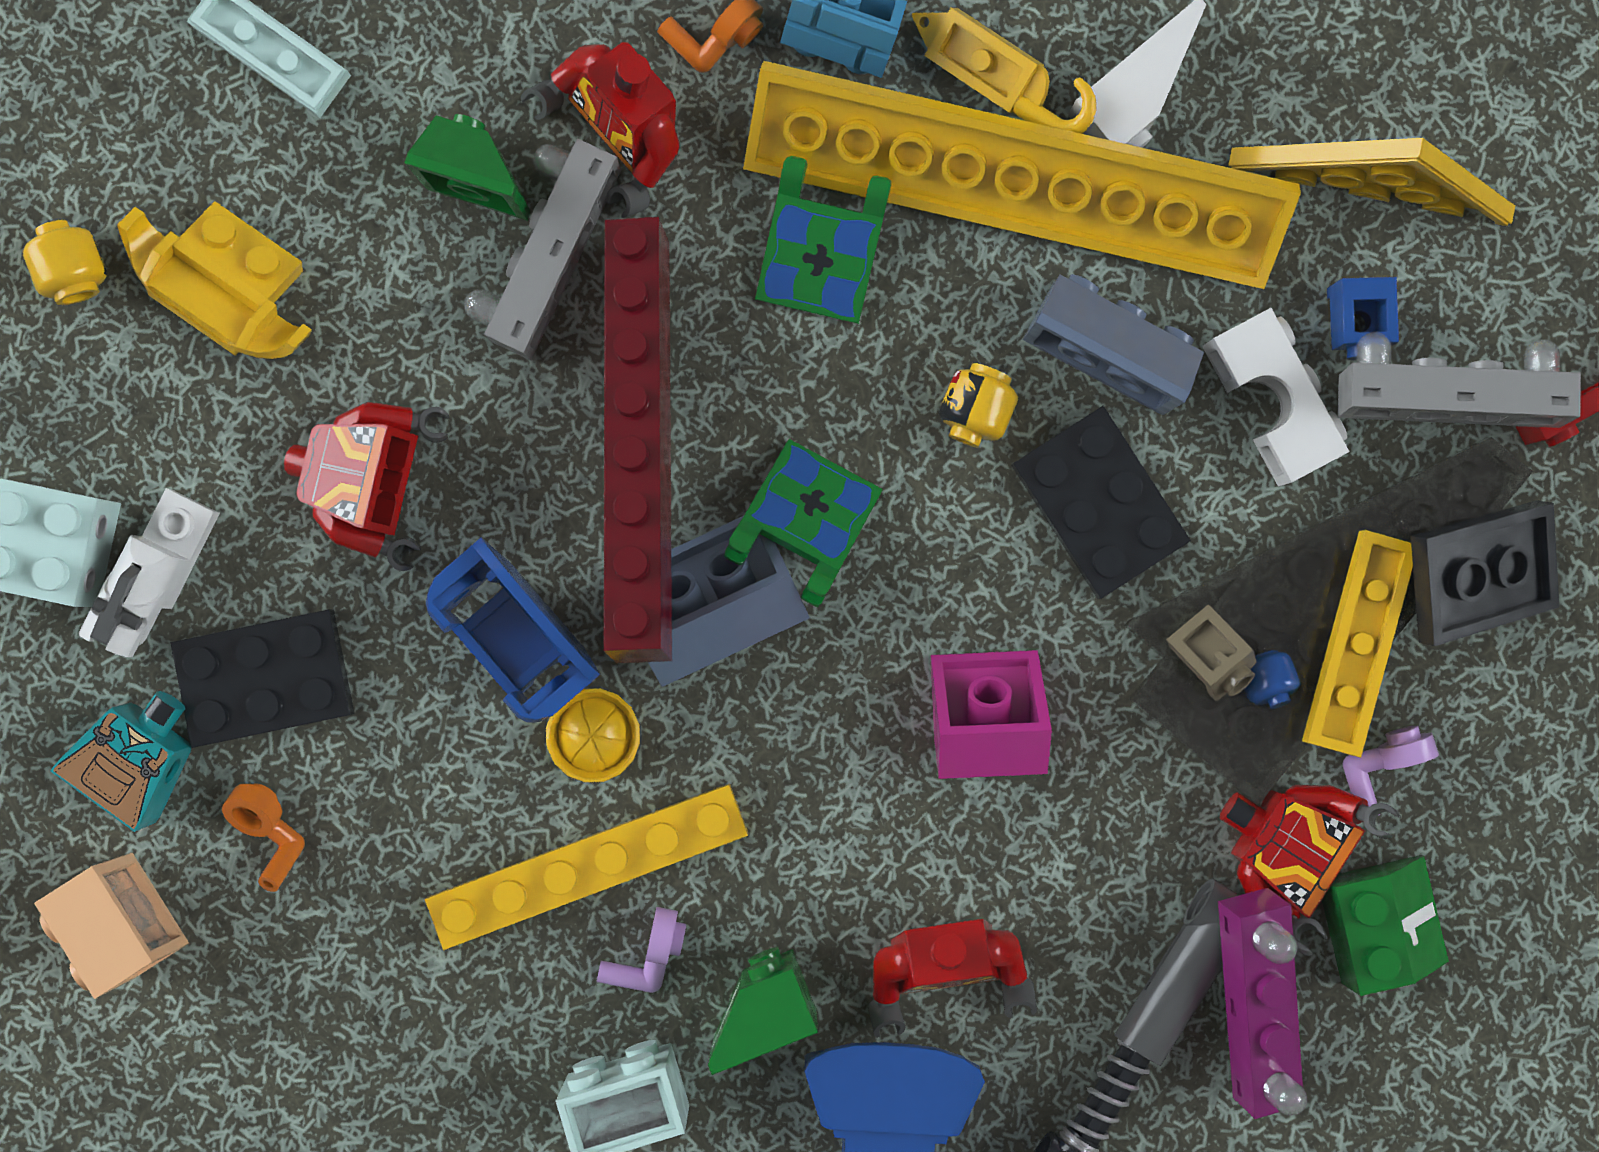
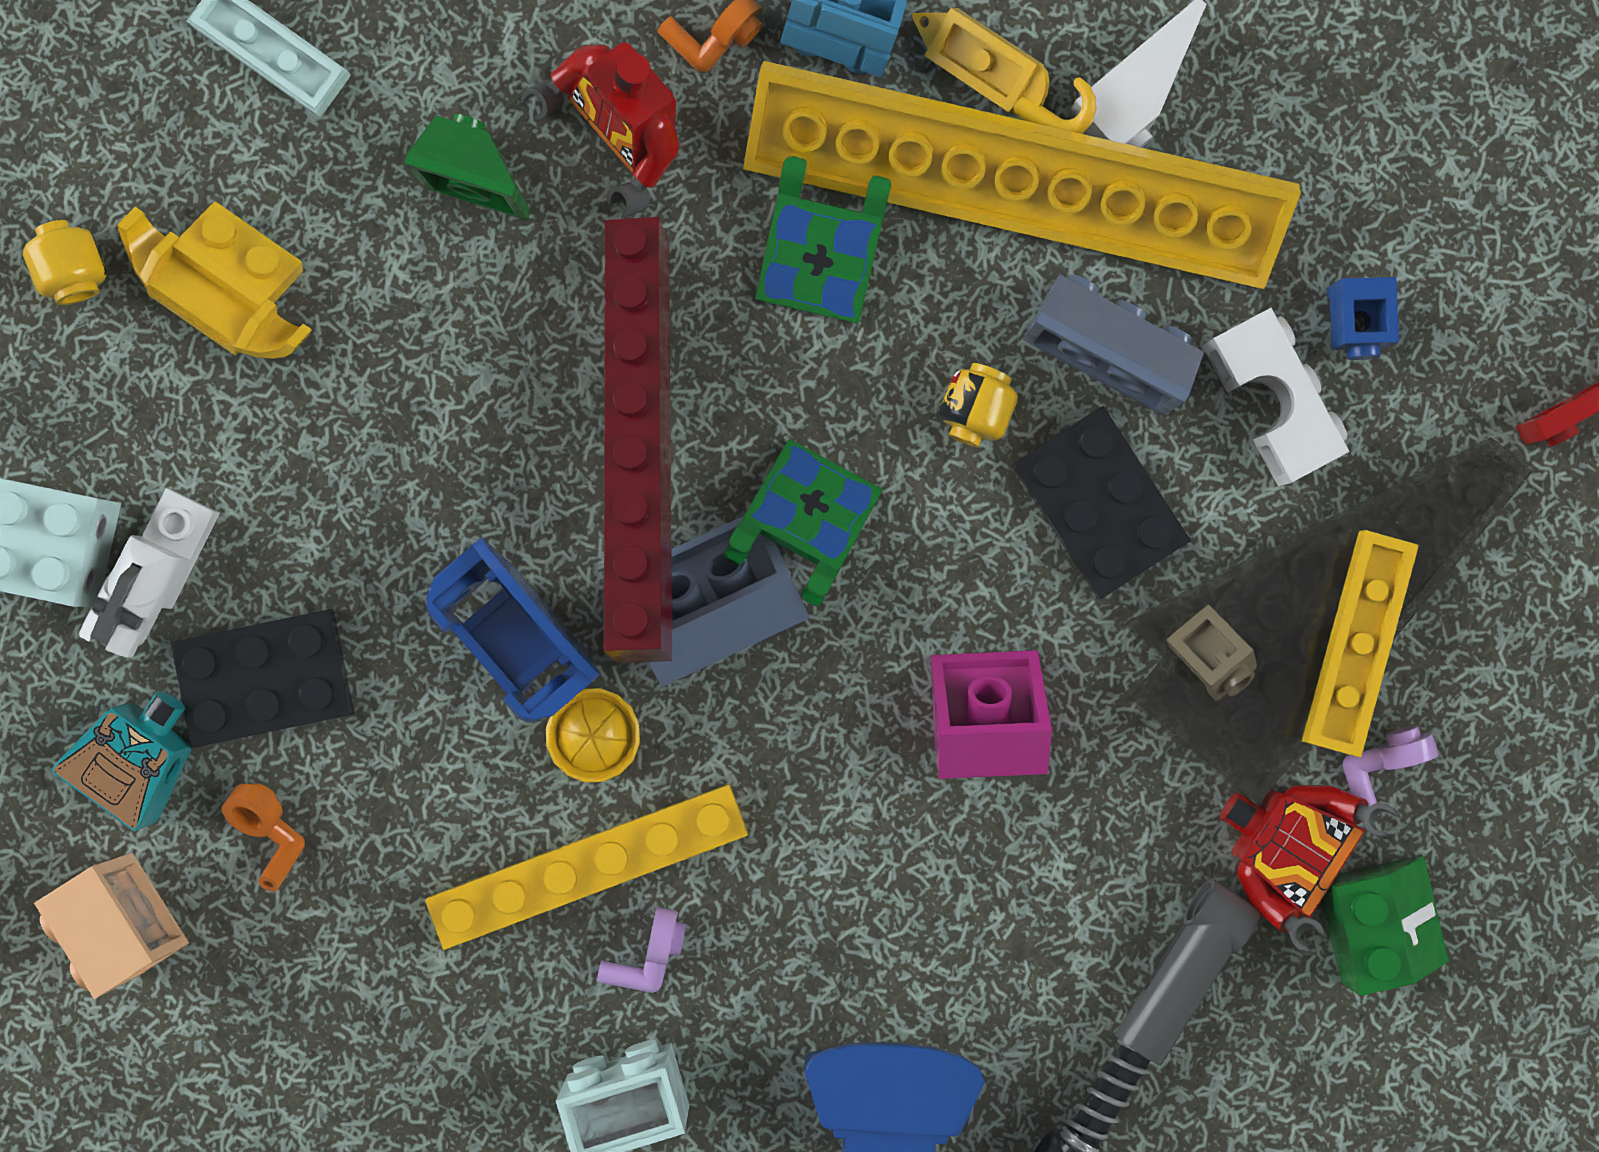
red torso [284,402,450,571] -> none
light grey piece [464,138,622,360] -> none
green slope [708,947,818,1075] -> none
red torso [867,919,1037,1038] -> none
magenta piece [1218,888,1307,1119] -> none
yellow tile [1228,138,1515,226] -> none
blue piece [1245,650,1301,709] -> none
light grey piece [1338,332,1581,428] -> none
black plate [1411,500,1559,646] -> none

